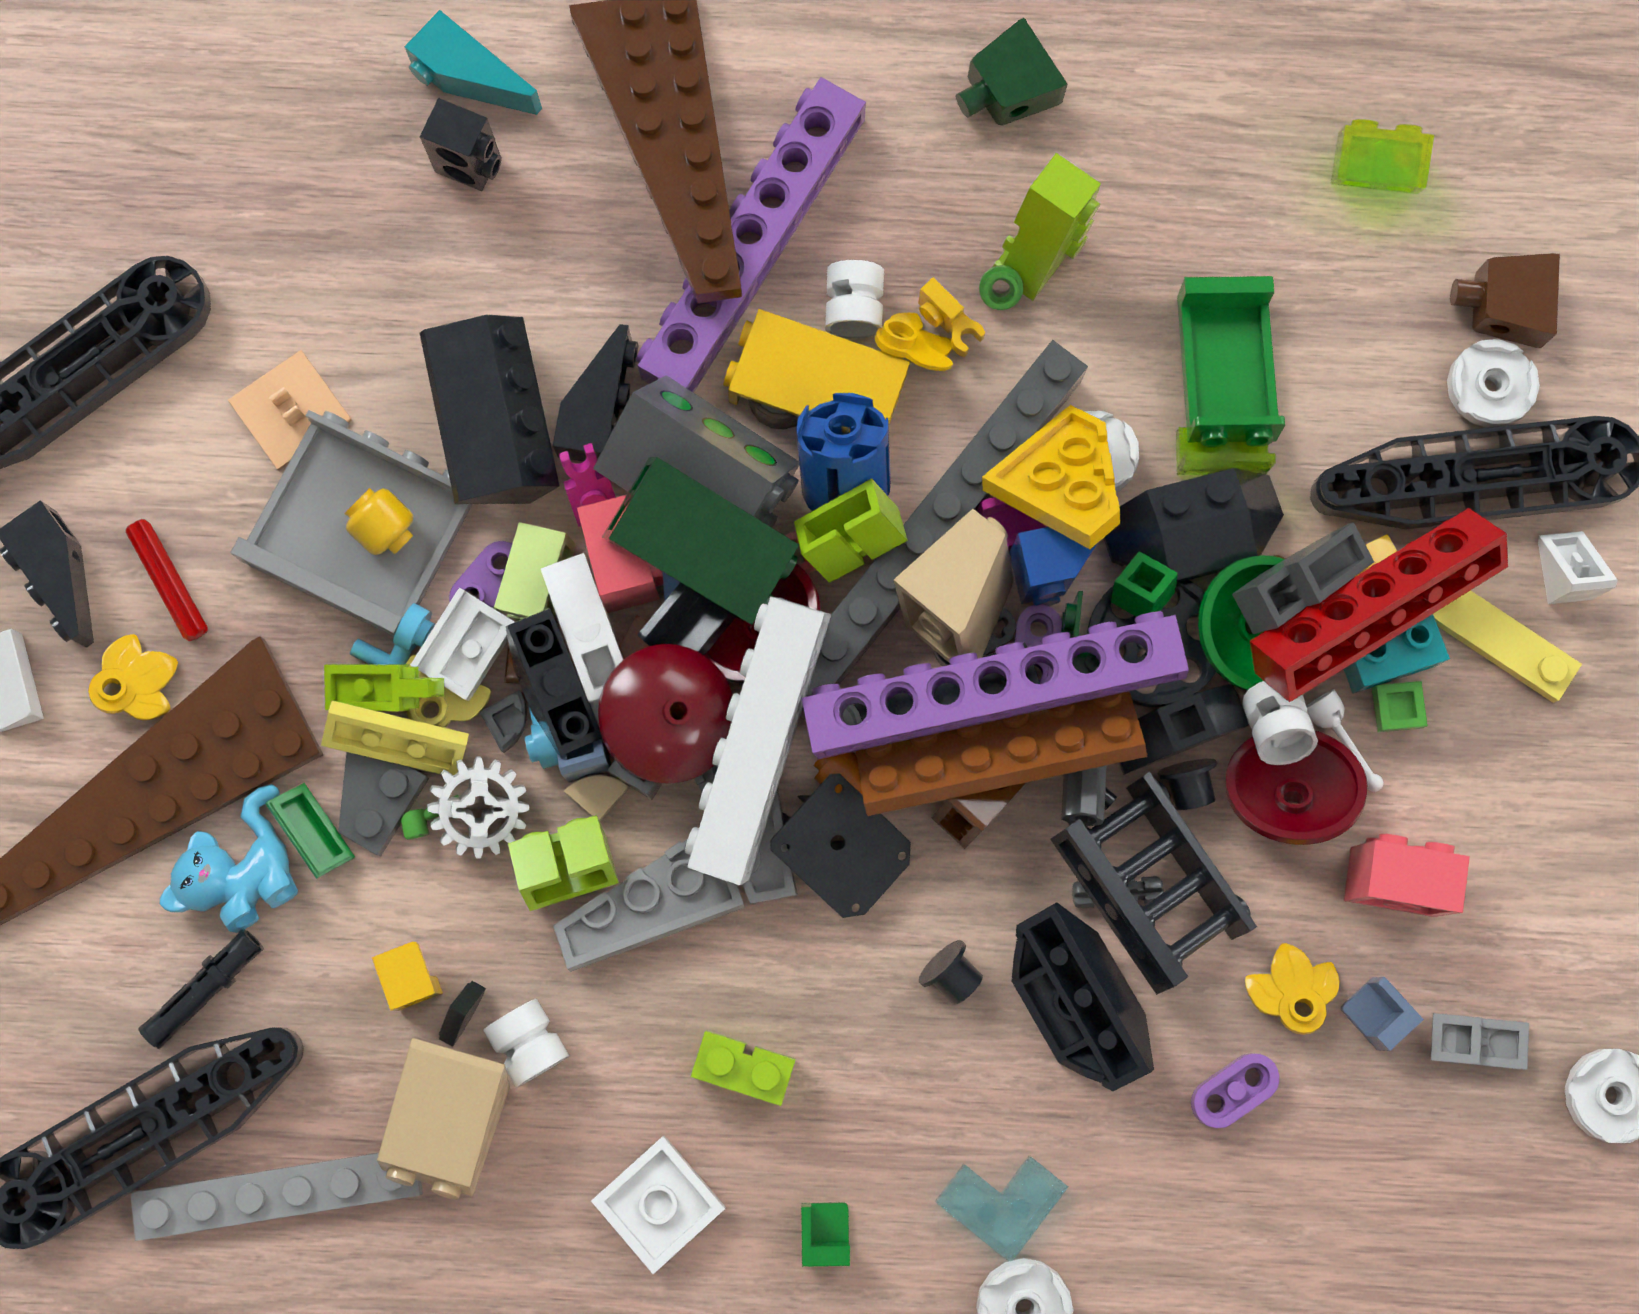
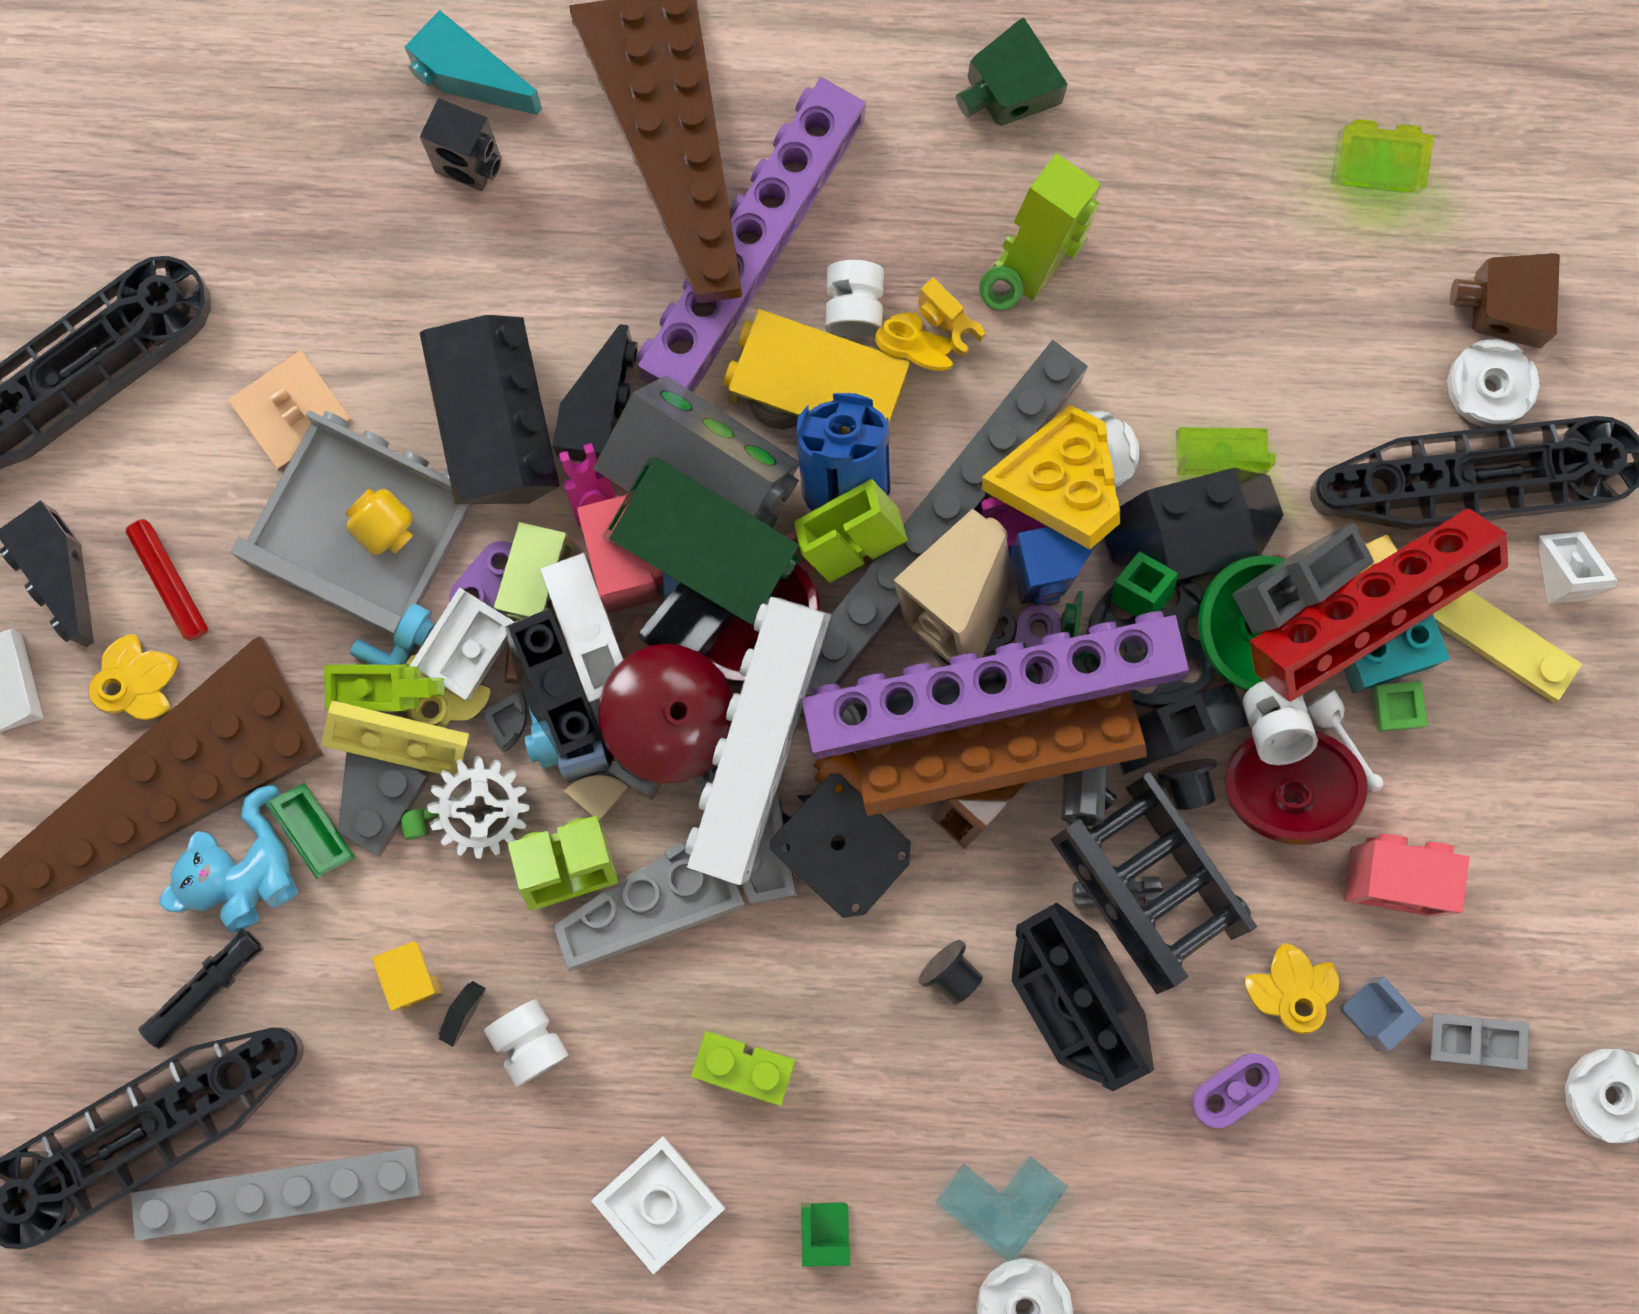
tan slope [377,1038,510,1200] -> none
green panel [1177,276,1285,447] -> none

